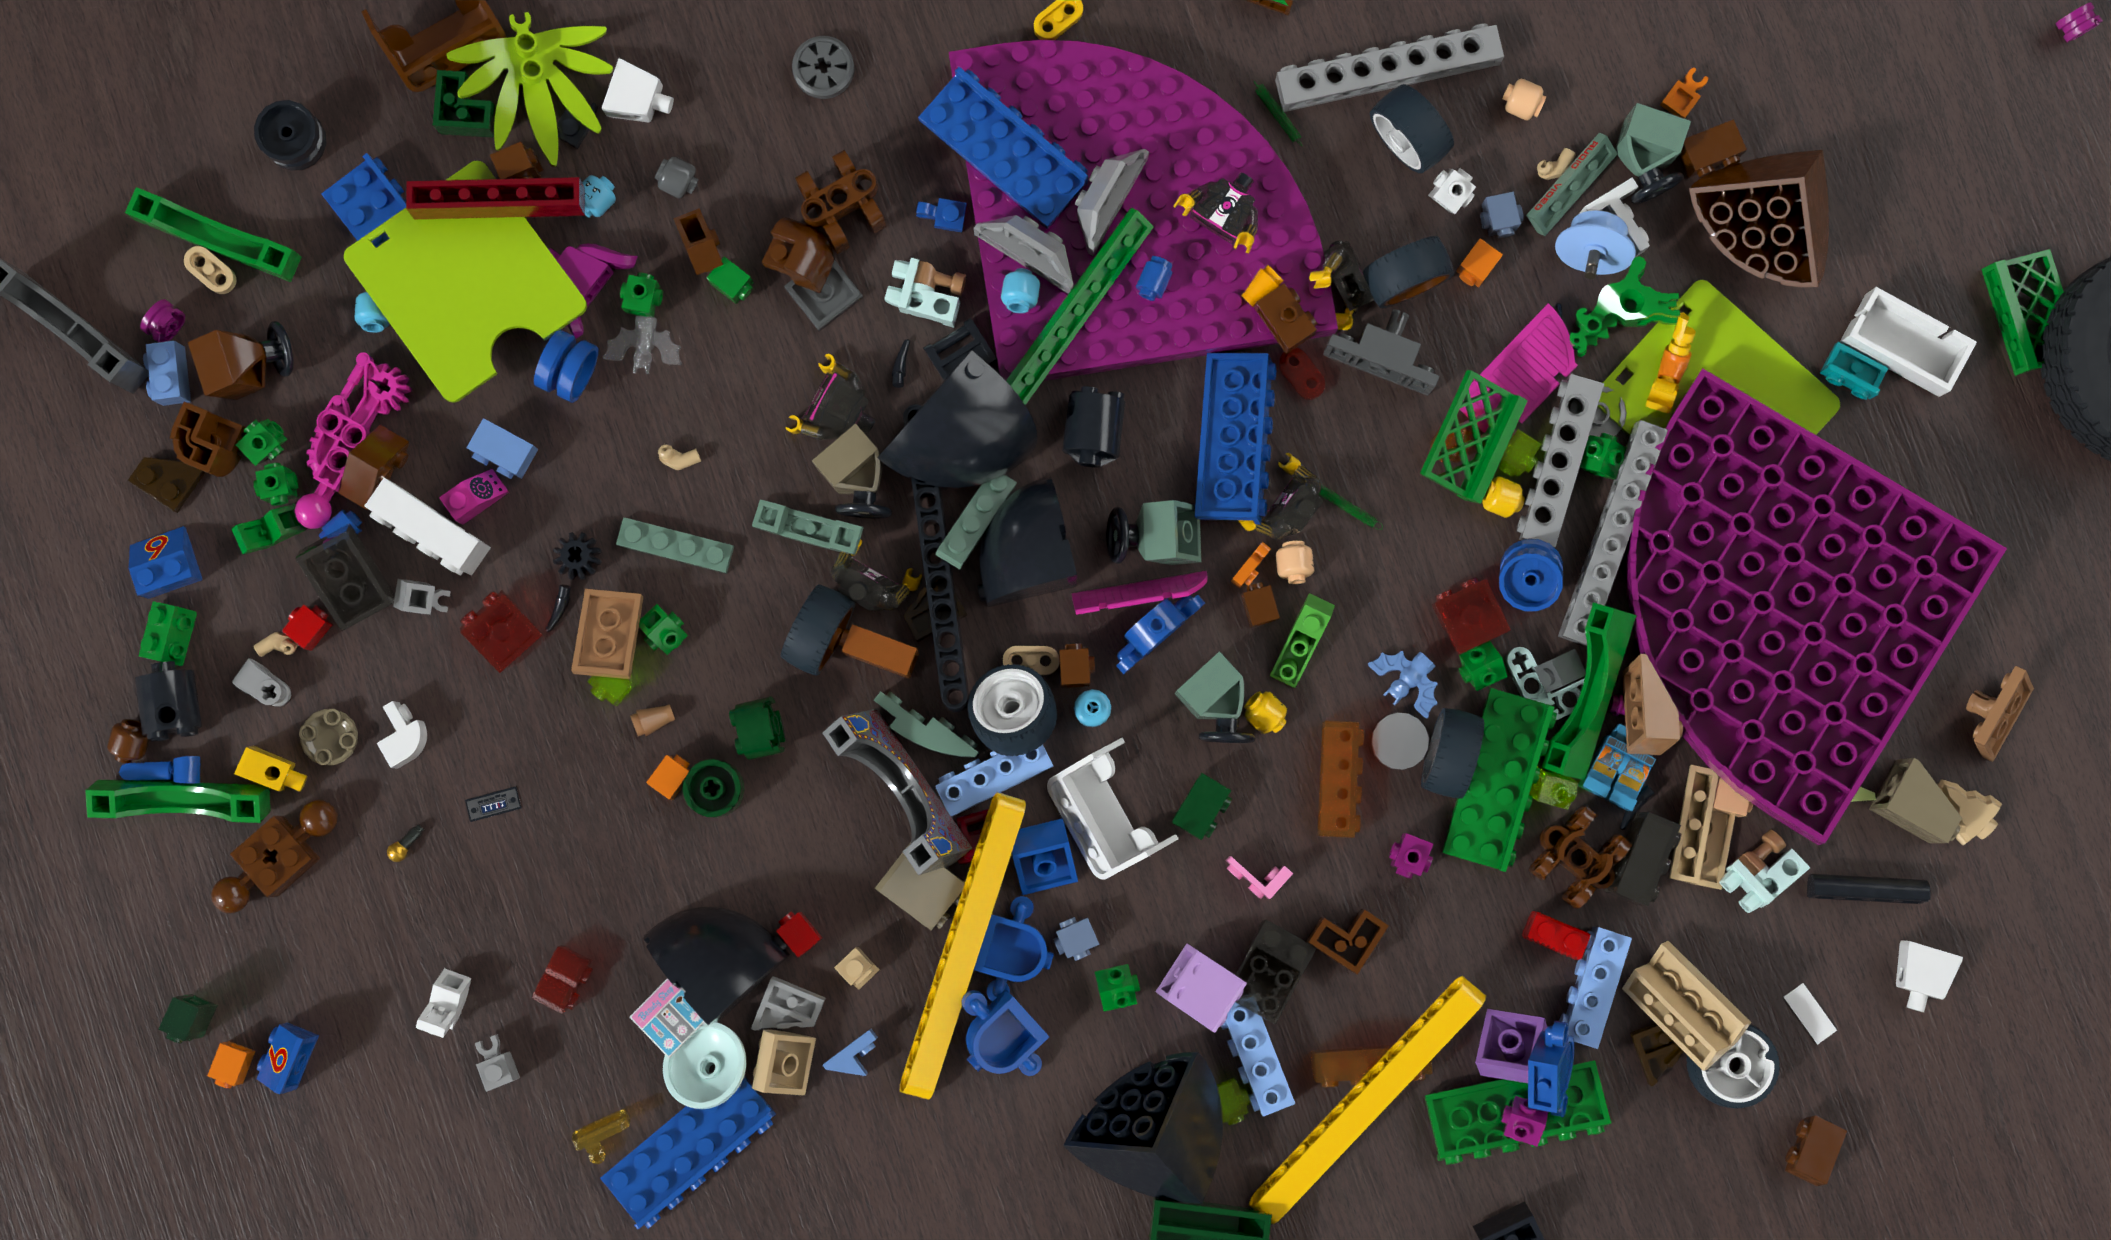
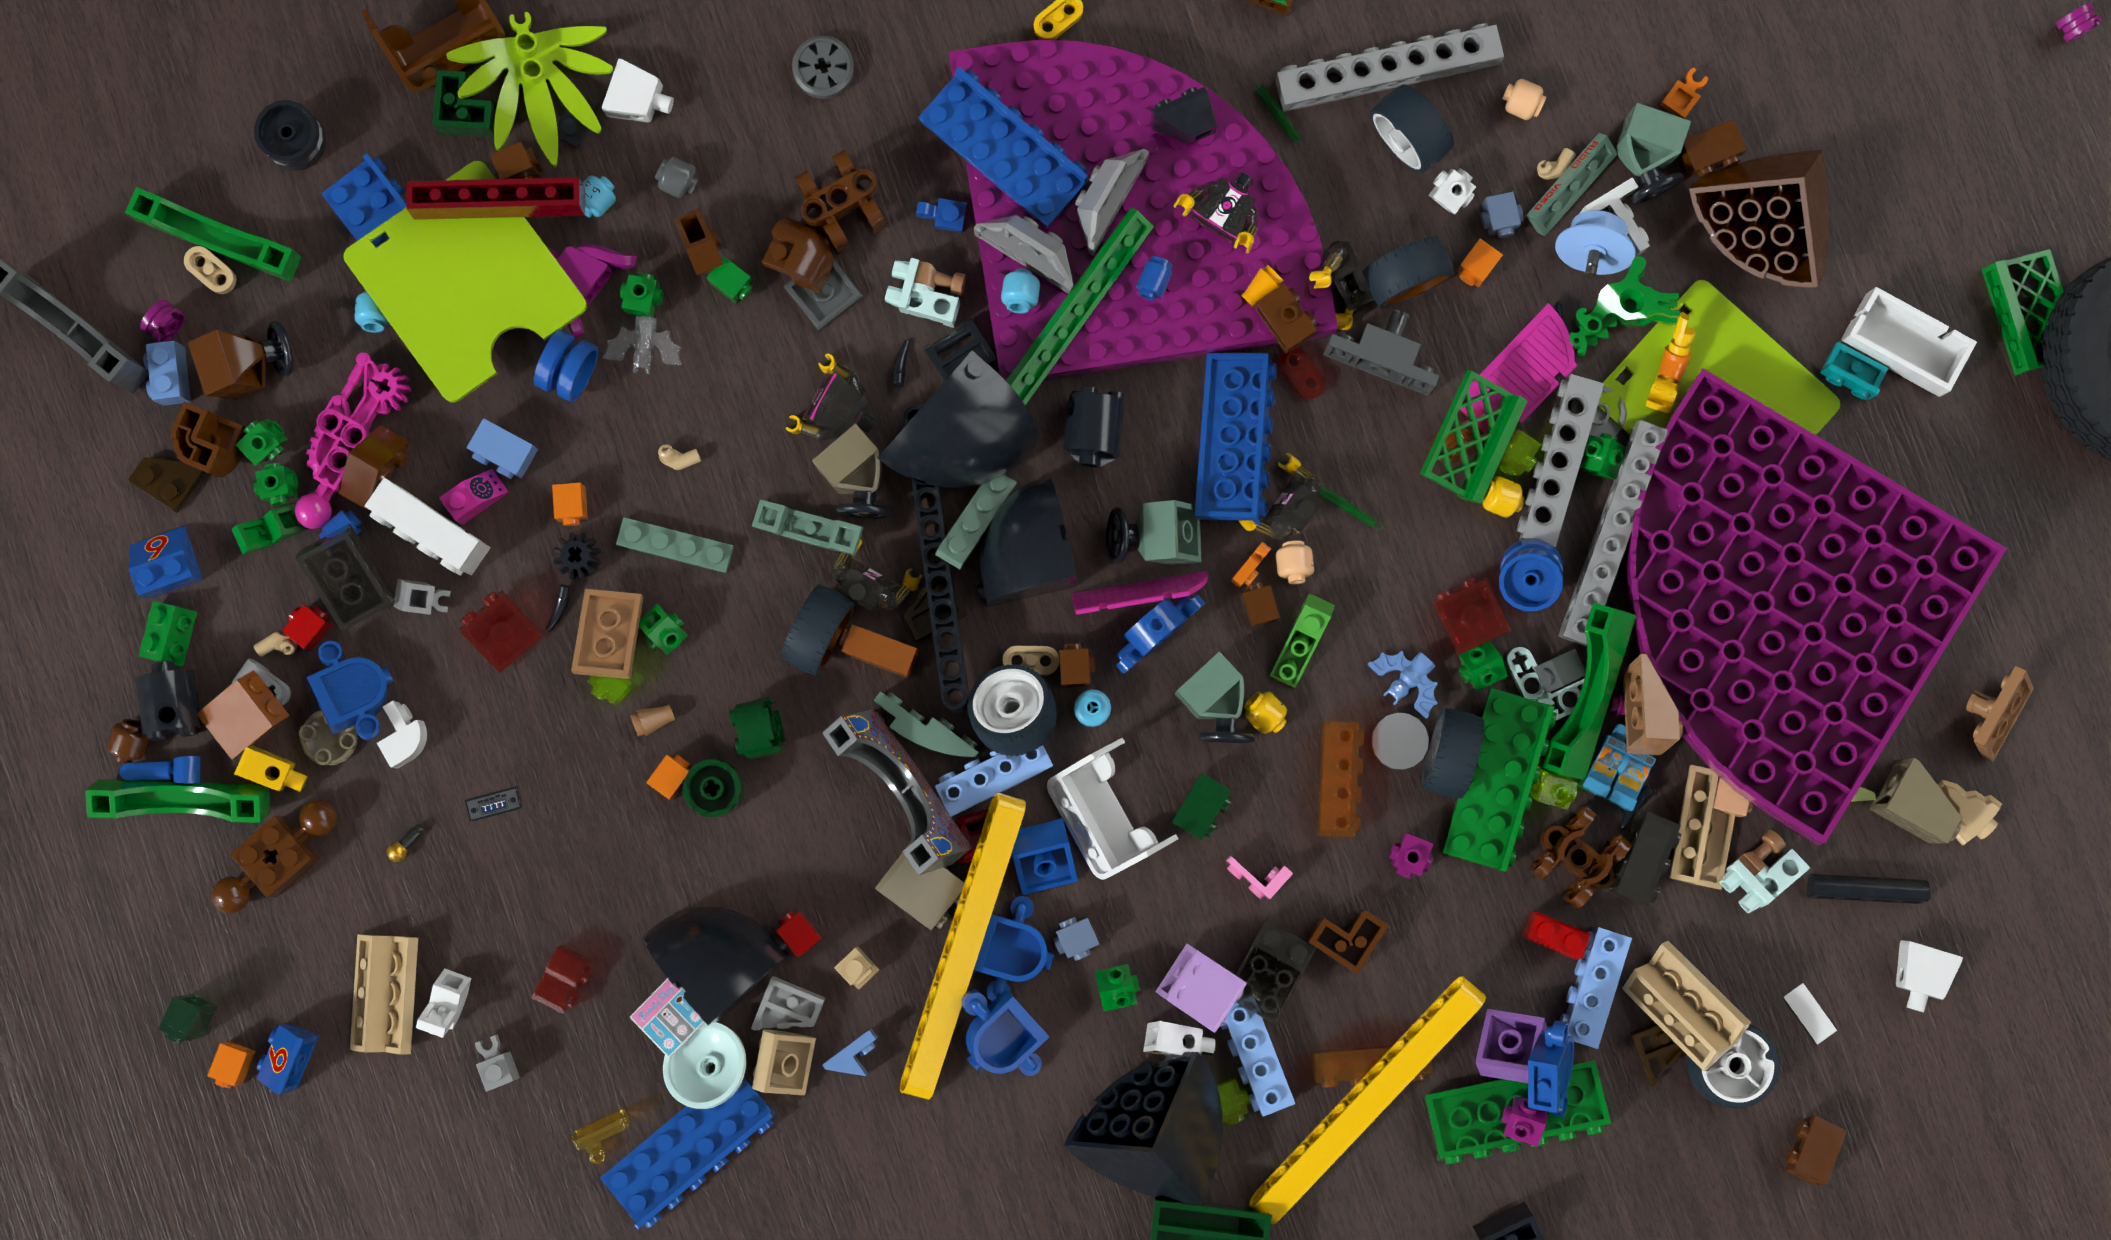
none -> brick [197,670,290,759]
none -> blue piece [307,641,393,740]
none -> tan slope [350,934,418,1054]
none -> orange brick [552,483,588,526]
none -> white torso [1143,1021,1215,1056]
none -> black slope [1150,87,1217,144]

